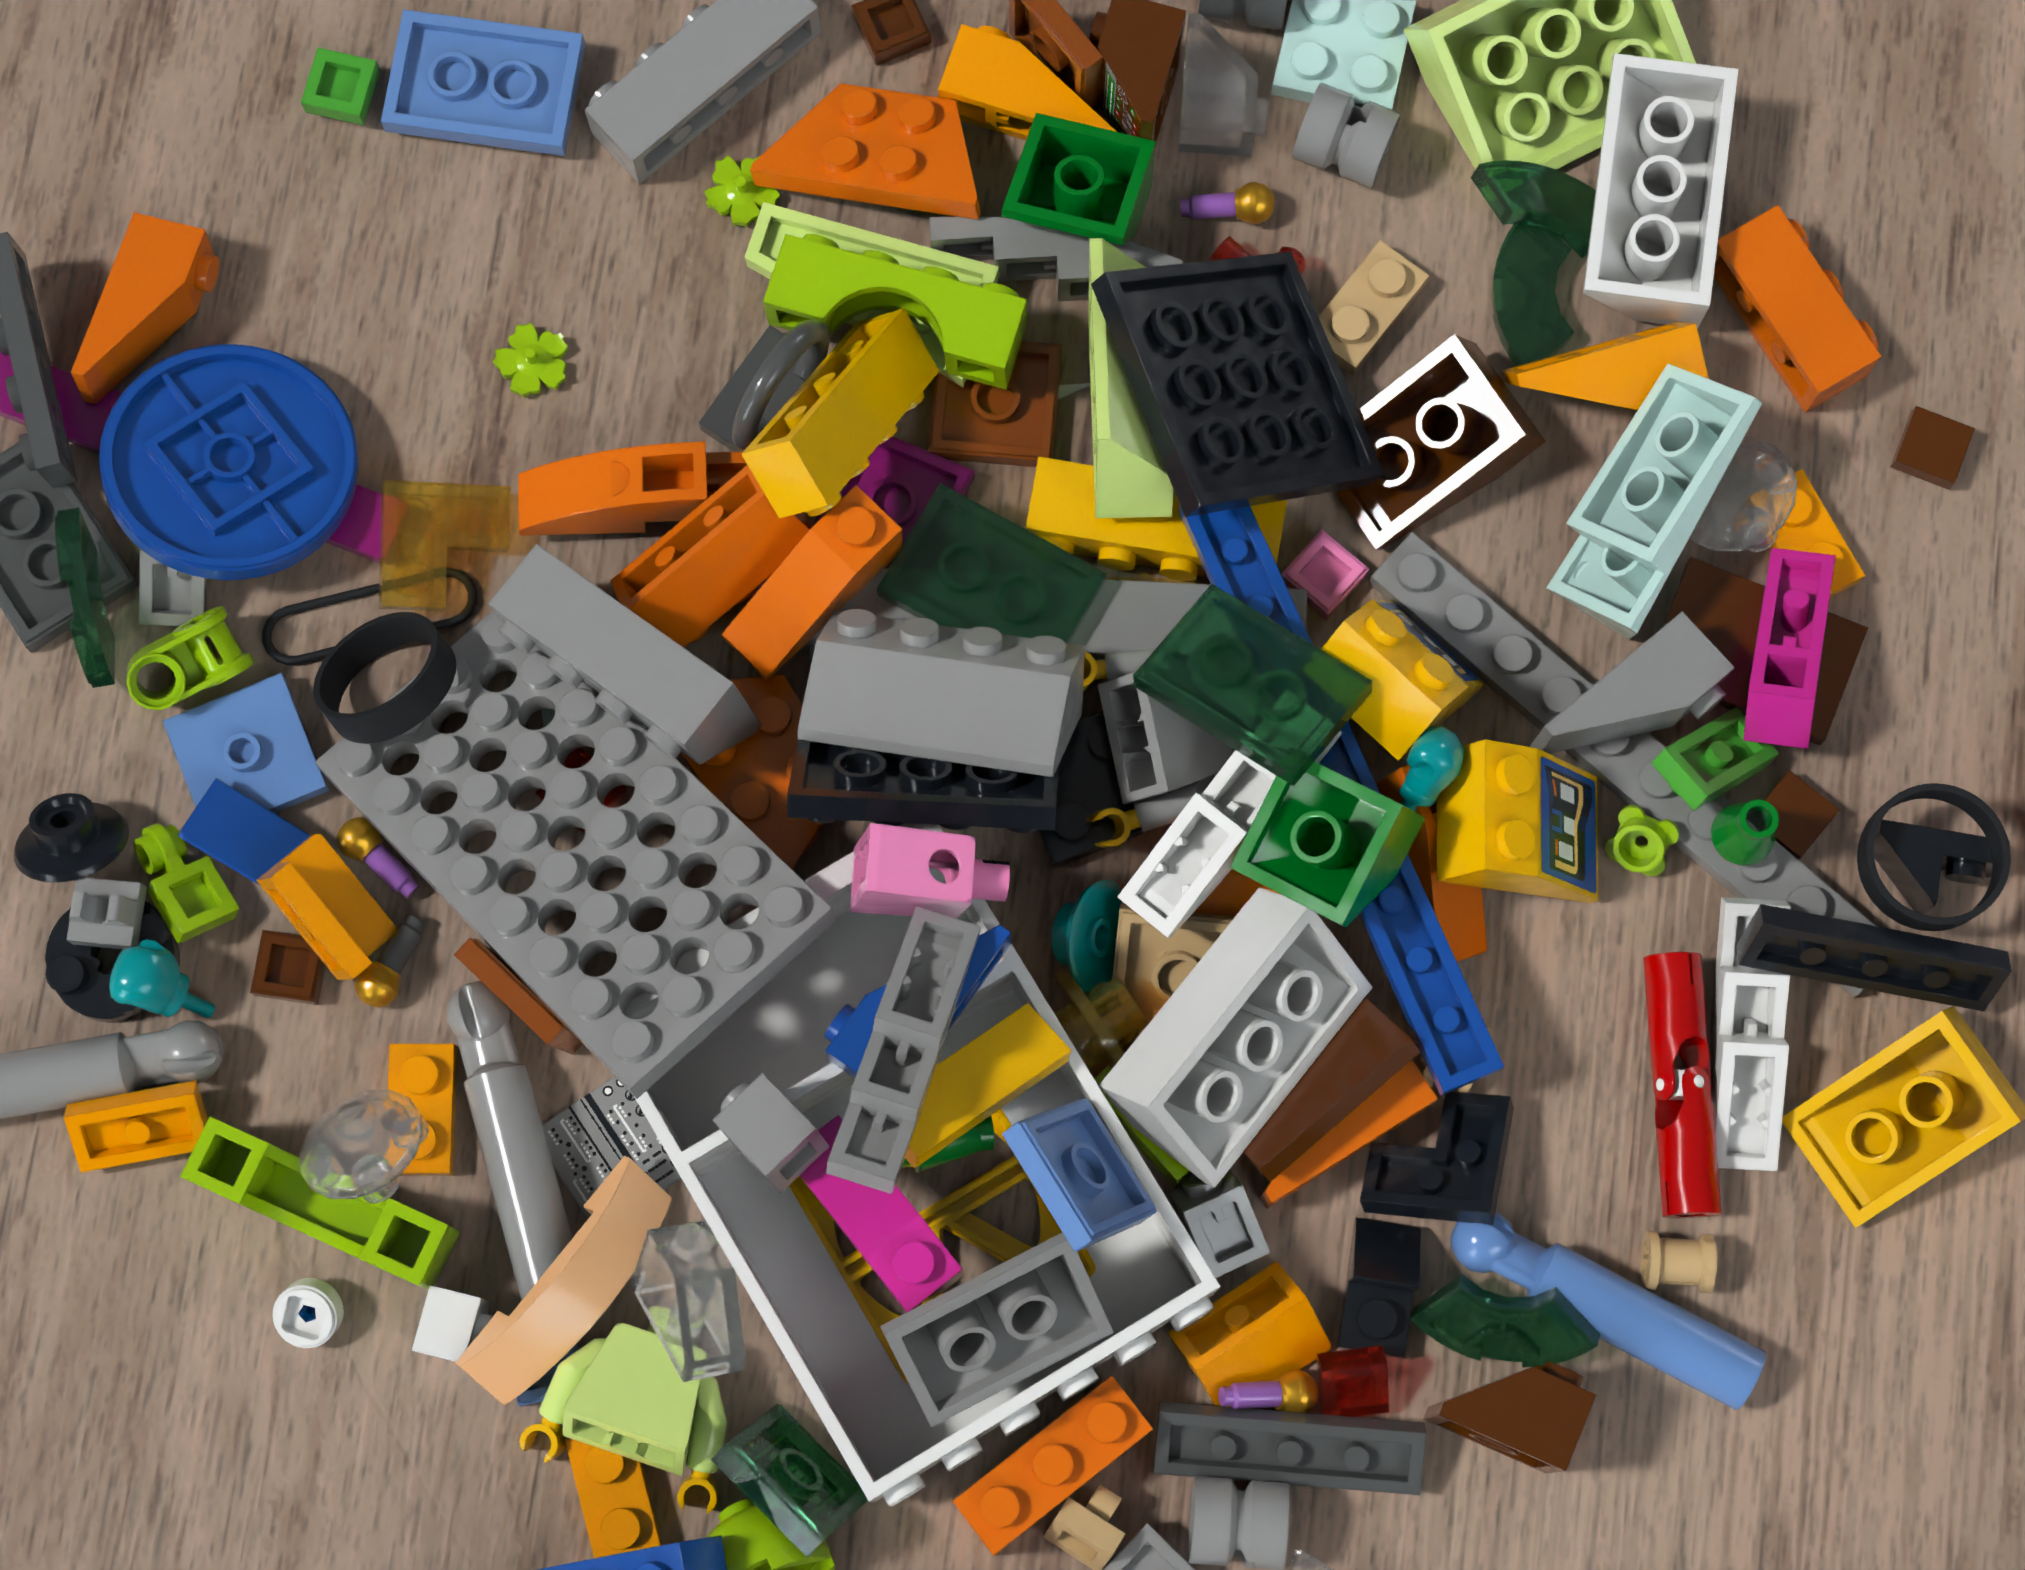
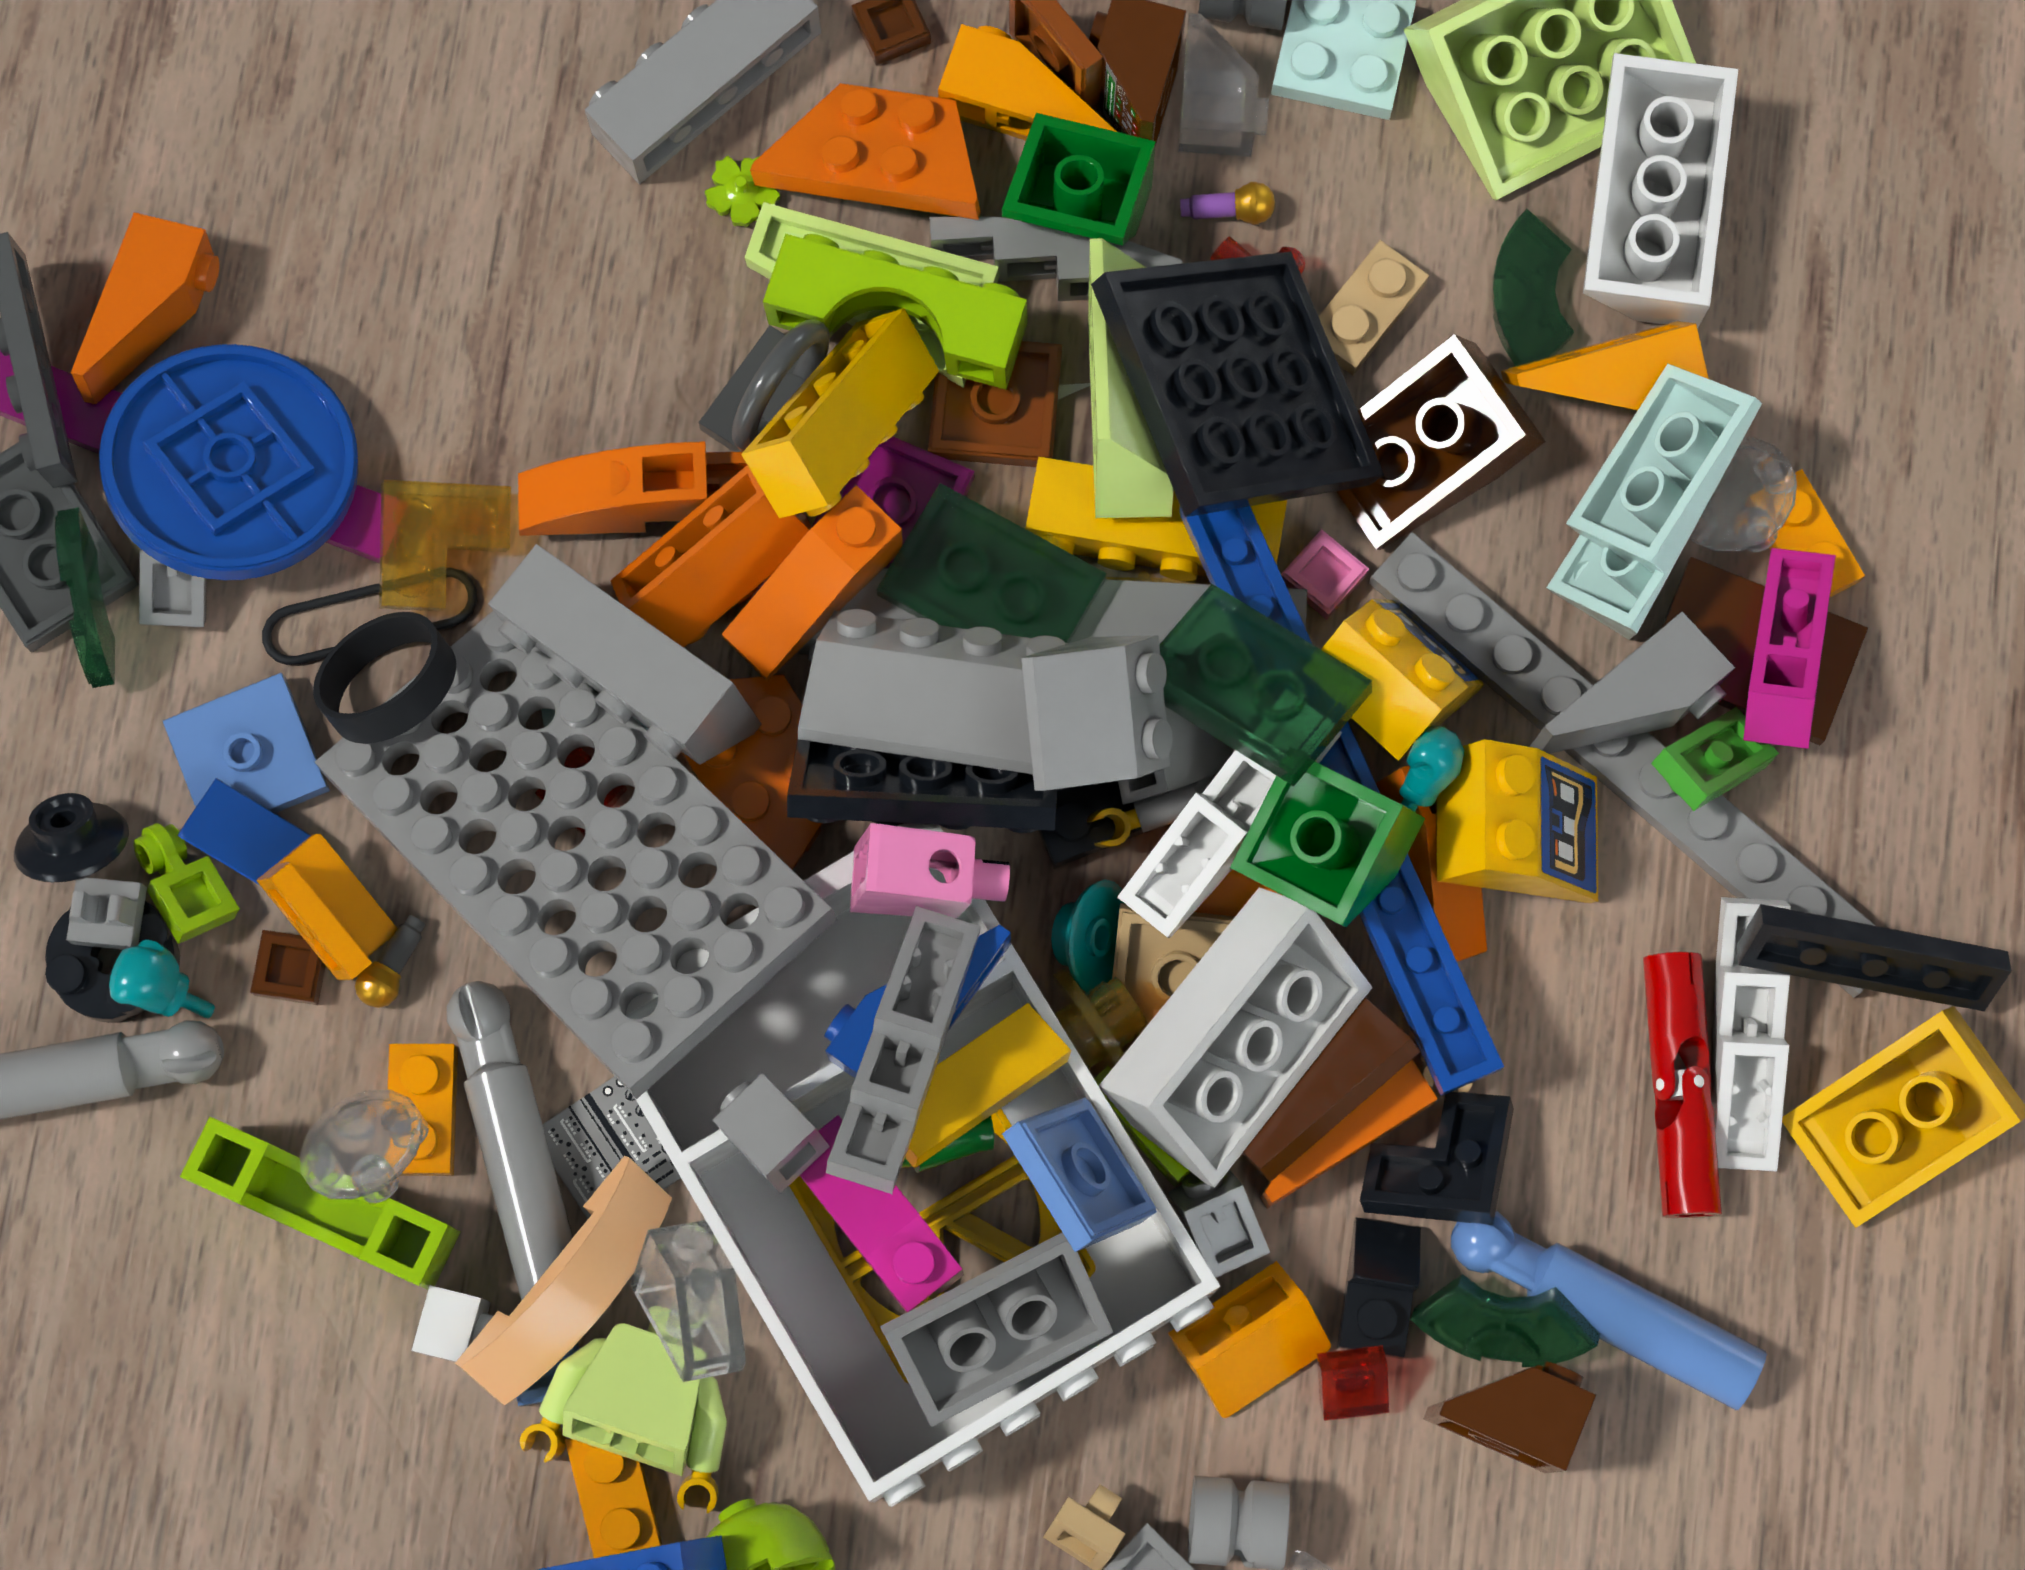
light orange plate [63,1080,208,1173] -> none
lime piece [126,606,254,710] -> none
white tile [273,1278,344,1348] -> none
bright green plate [301,47,381,126] -> none
piece [336,817,420,899] -> none
medium blue plate [381,9,586,156] -> none
dark orange tile [454,938,583,1055] -> none
lime plant [493,323,569,398] -> none
clear green tile [711,1404,868,1558] -> none
orange brick [952,1375,1153,1556] -> none
dark grey plate [1154,1401,1427,1495] -> none
piece [1218,1369,1318,1413] -> none
light grey wheel [1292,83,1401,189] -> none
clear green tile [1471,160,1596,258] -> none
lime plate [1605,805,1679,876] -> none
tan bush [1640,1230,1717,1293] -> none
green cone [1711,799,1779,866] -> none
orange brick [1713,205,1882,413] -> none
reddish brown tile [1764,770,1840,860] -> none
black tyre [1857,783,2011,931] -> none
black slope [1874,819,2010,914] -> none
reddish brown tile [1890,406,1975,490] -> none
none -> light grey slope [1021,635,1173,791]

